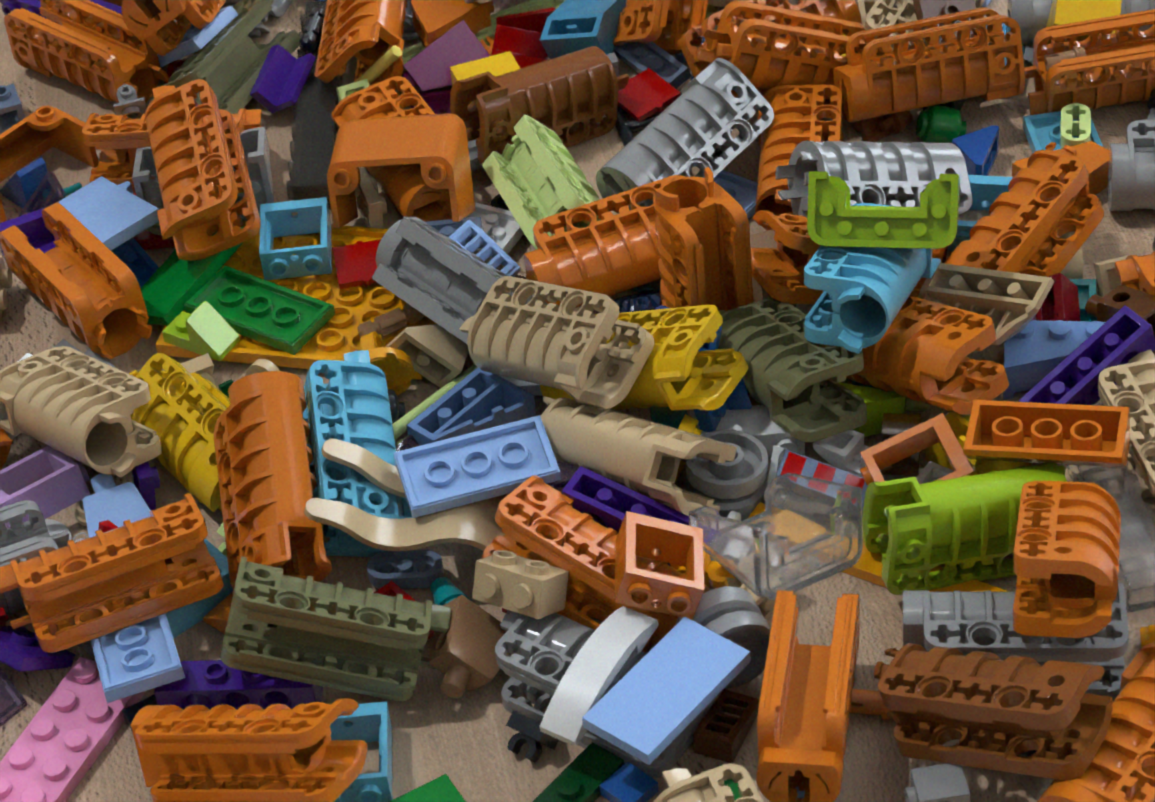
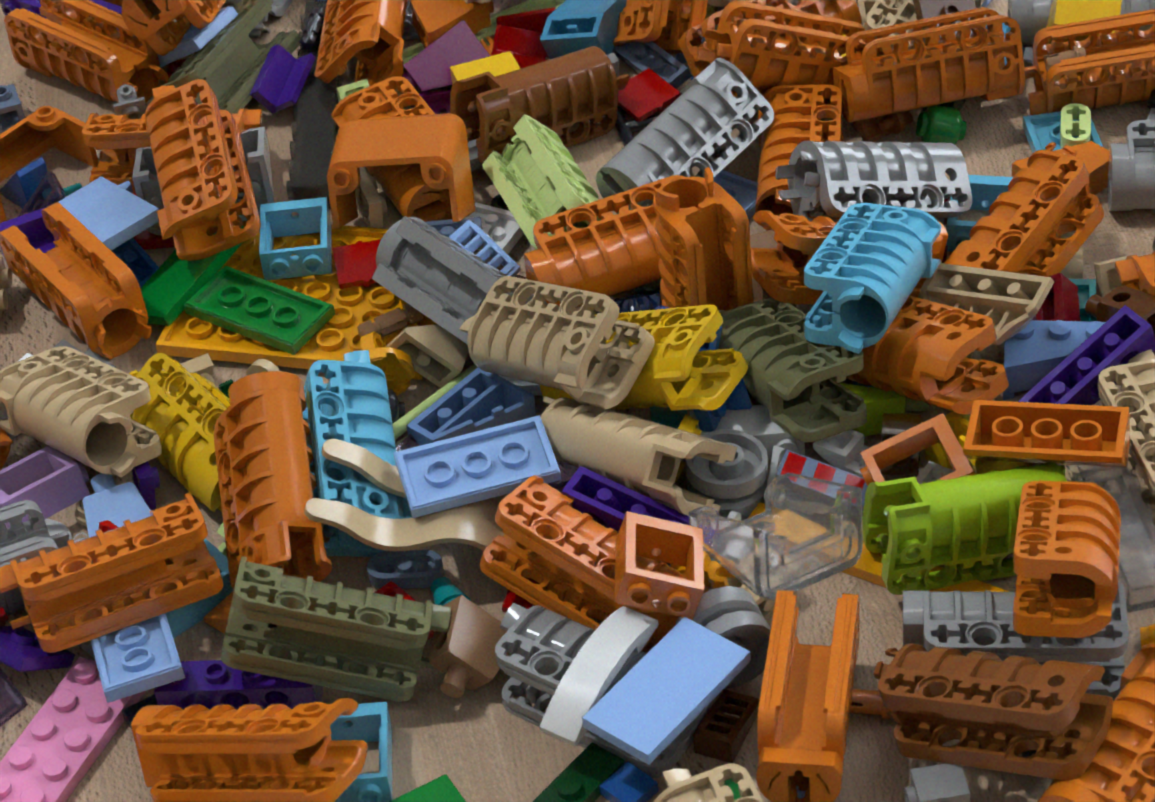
lime slope [162,301,240,361] -> none
light yellow bar [355,45,402,85] -> none
tan brick [472,550,569,619] -> none
black tile [506,711,559,763] -> none
lime windscreen [807,171,960,249] -> none
blue slope [952,125,999,176] -> none

